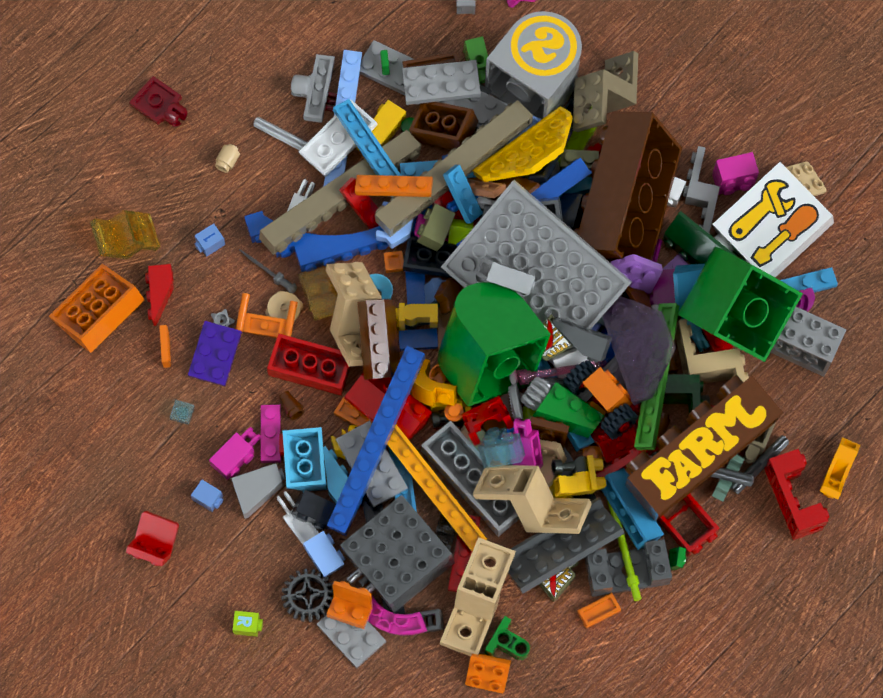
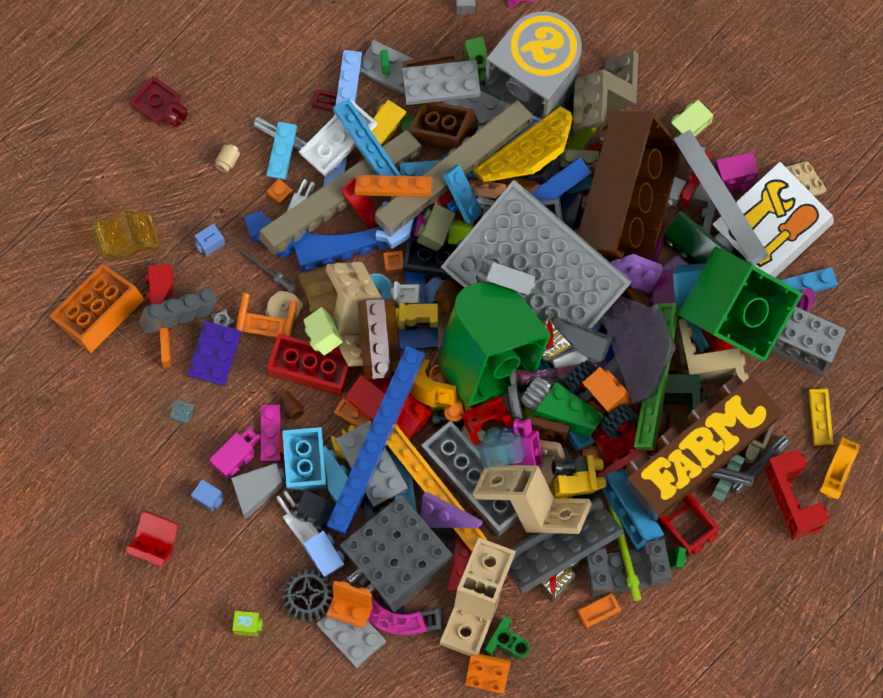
light grey plate [291,54,335,123] -> none
none -> dark grey brick [139,289,218,333]
none -> medium azure plate [266,122,297,180]
none -> orange plate [266,179,293,205]
none -> yellowish green brick [303,307,343,355]
none -> white bracket [391,282,421,305]
none -> medium lavender wing [420,492,483,528]
none -> yellowish green brick [669,100,714,137]
none -> light grey tile [673,130,769,266]
none -> red plate [679,151,712,208]
none -> yellow tile [808,389,833,447]

